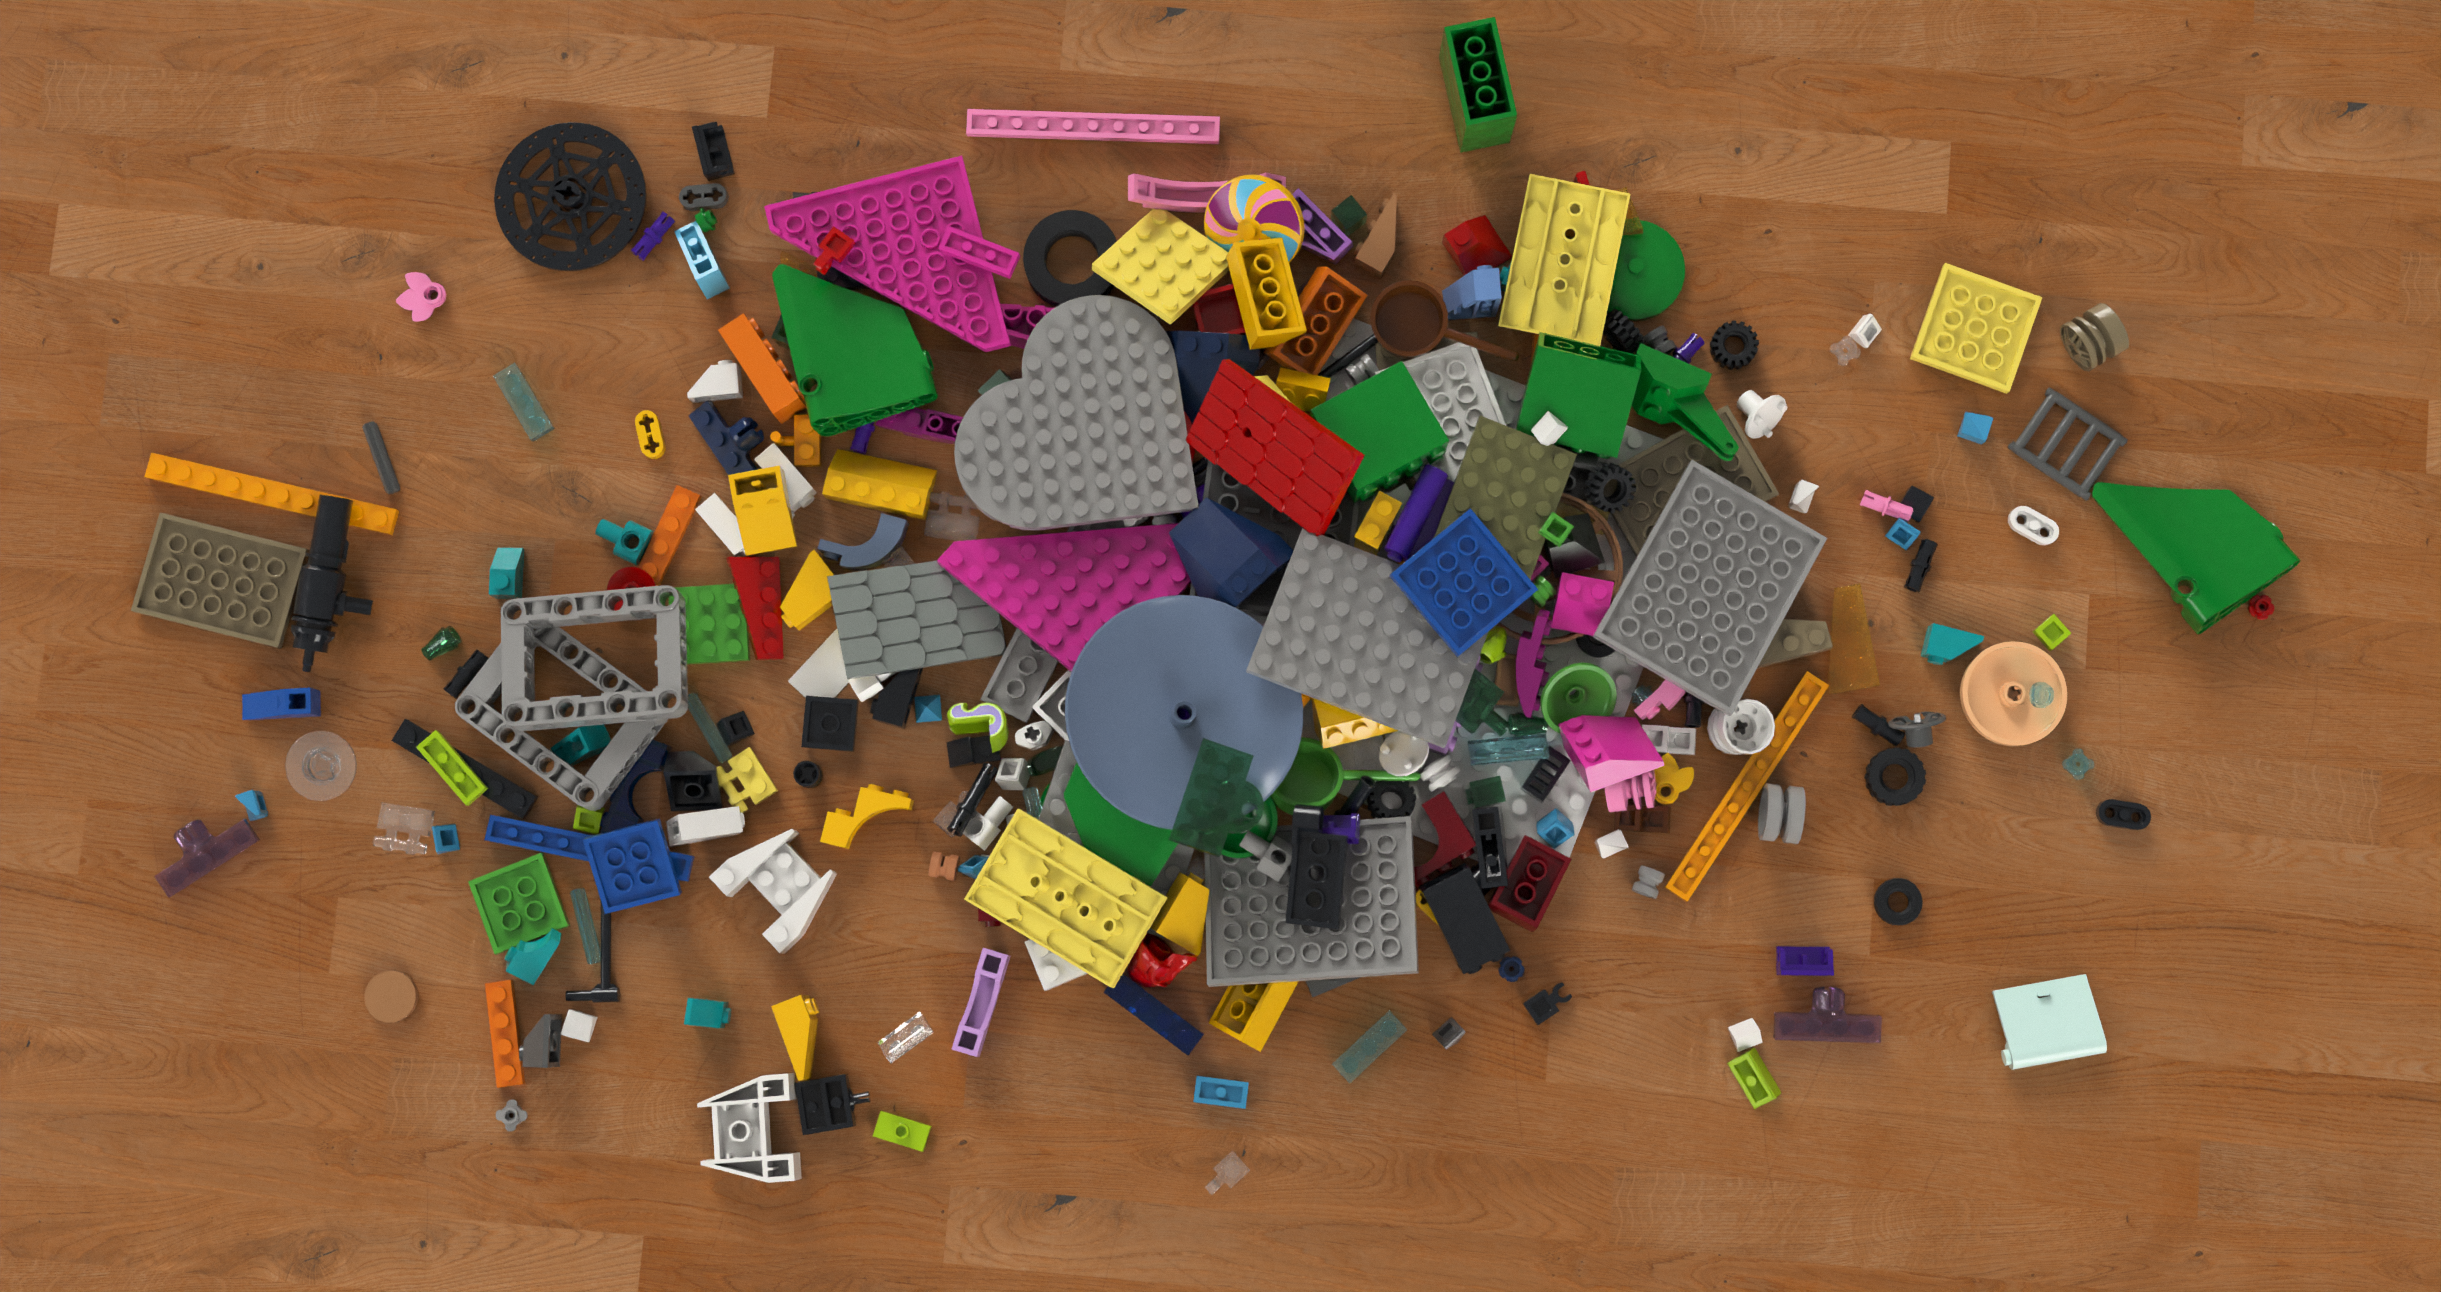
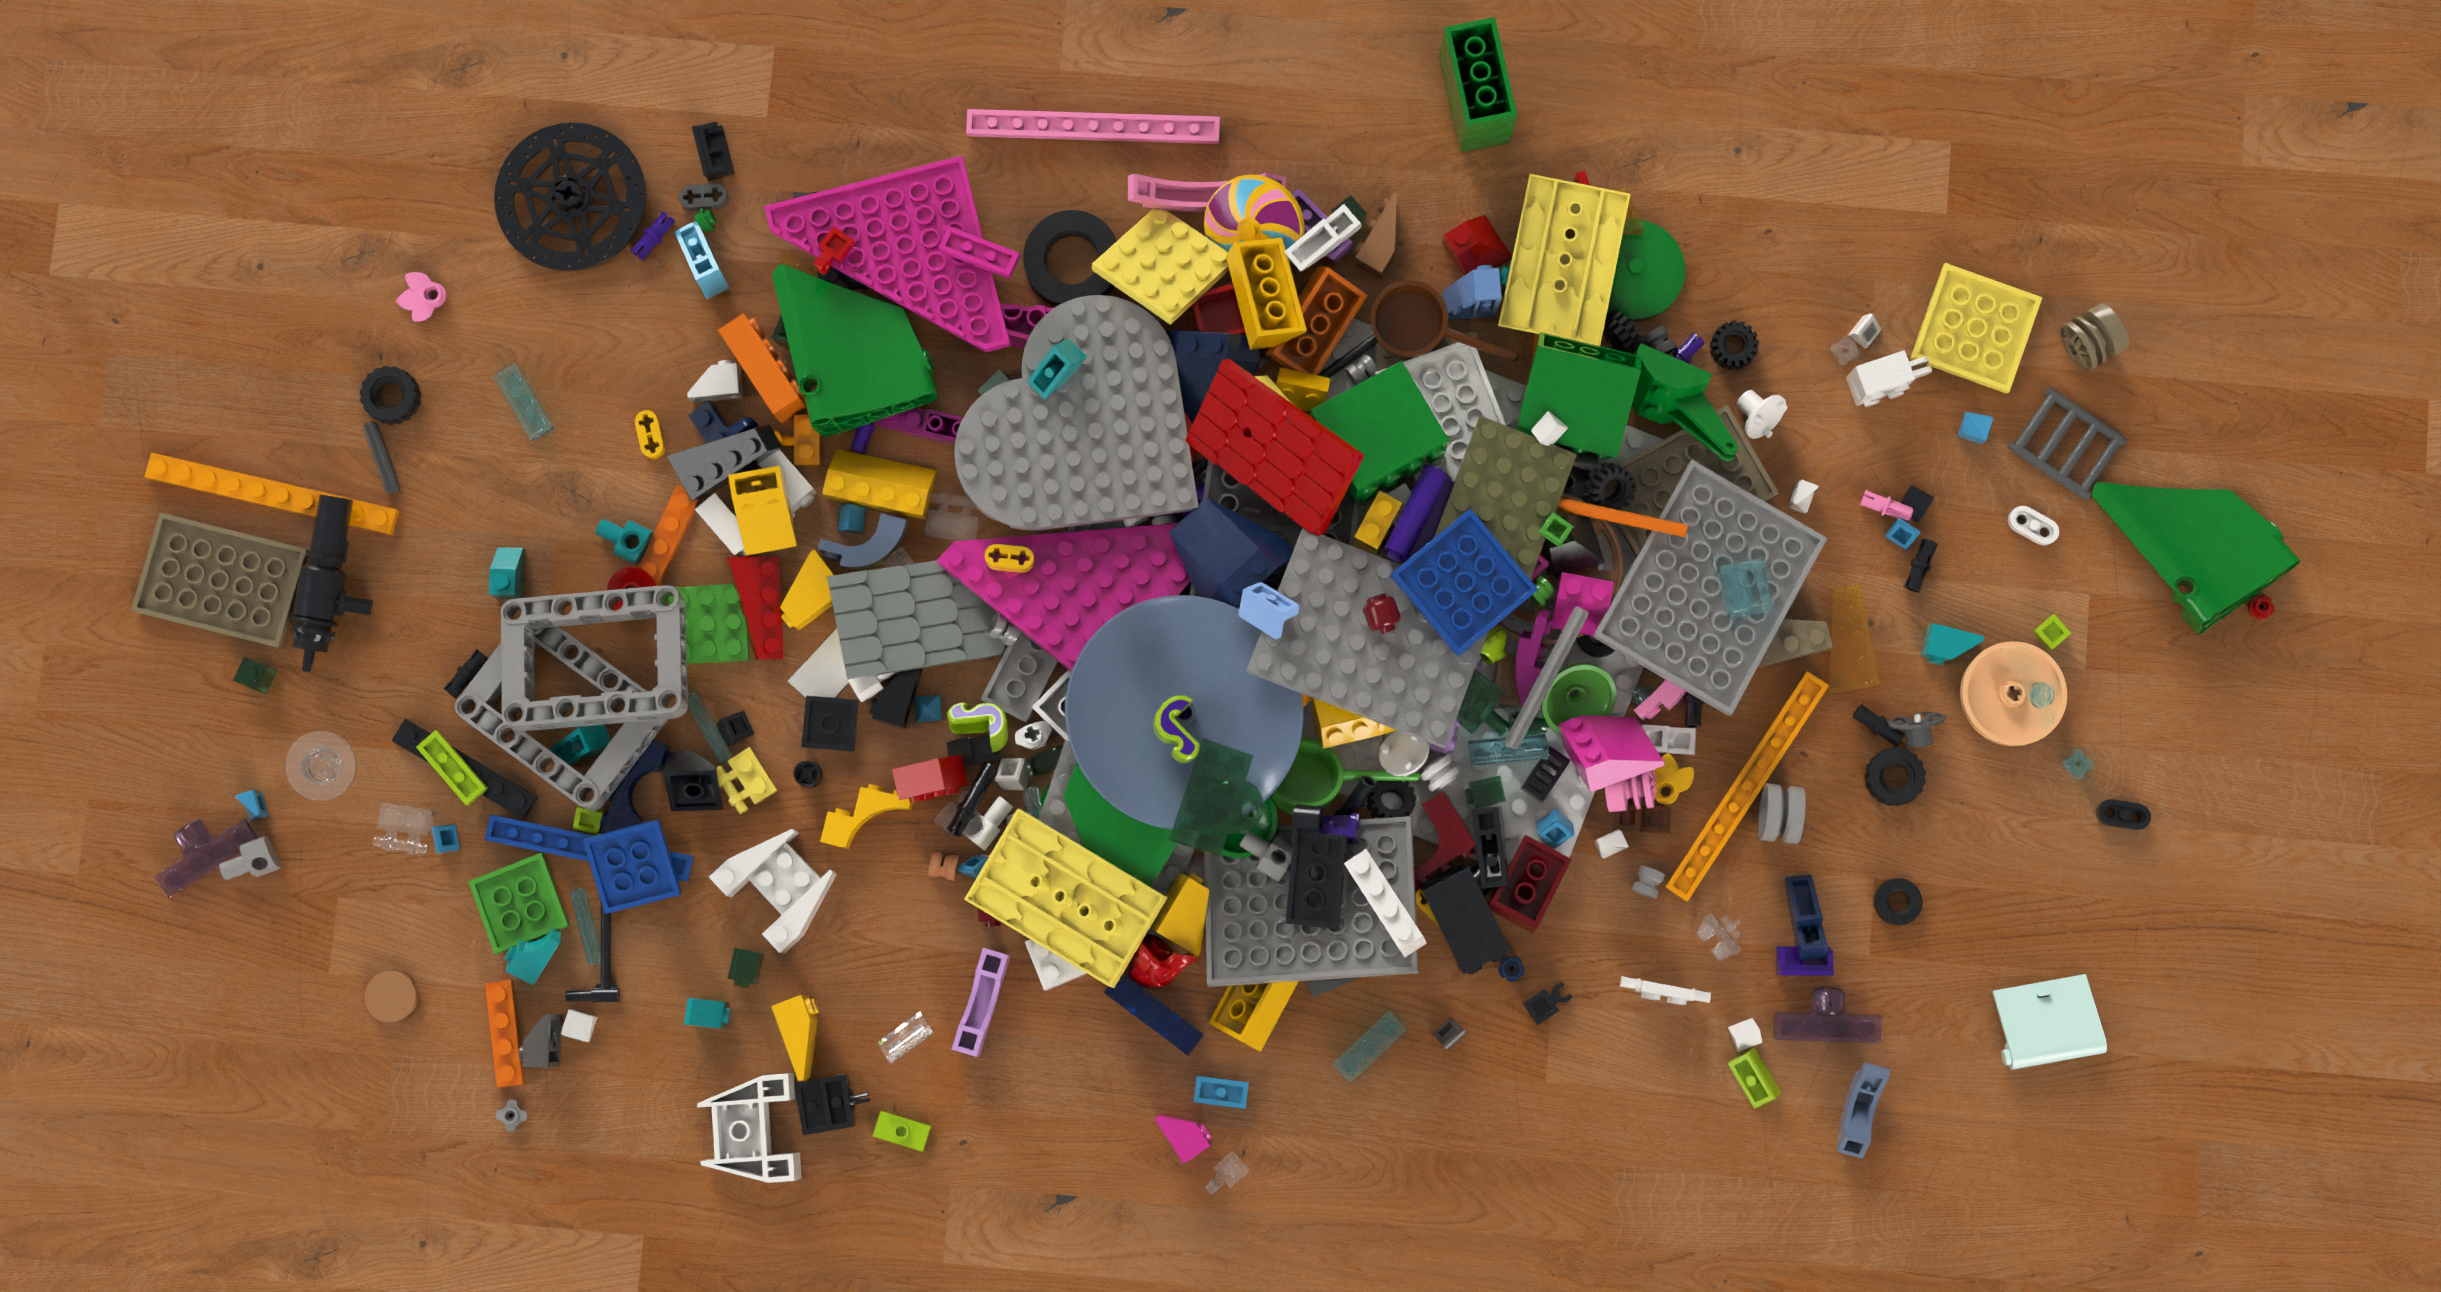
blue slope [242,688,321,720] -> none
clear green cone [421,626,462,661] -> none
white slope [666,806,745,847] -> none
white wheel [1707,699,1775,755] -> none
none -> light grey piece [219,836,282,880]
none -> clear green brick [233,657,277,694]
none -> black tyre [359,366,421,425]
none -> wedge [667,425,783,501]
none -> clear green brick [727,948,764,988]
none -> dark azure slope [838,504,866,533]
none -> piece [892,755,968,803]
none -> yellow beam [985,544,1034,573]
none -> light grey wheel [986,612,1021,647]
none -> teal slope [1027,339,1087,400]
none -> lime animal [1153,696,1199,764]
none -> dark pink slope [1154,1114,1213,1164]
none -> light blue panel [1239,582,1300,639]
none -> white slope [1284,204,1361,272]
none -> white brick [1344,849,1427,958]
none -> dark red head [1363,593,1401,634]
none -> light grey axle [1504,606,1589,750]
none -> orange piece [1556,498,1688,537]
none -> white plate [1620,976,1711,1005]
none -> clear hips [1694,914,1742,961]
none -> clear light blue plate [1717,558,1776,619]
none -> dark blue slope [1785,874,1828,960]
none -> sand blue arch [1837,1062,1890,1159]
none -> white brick [1846,350,1932,407]

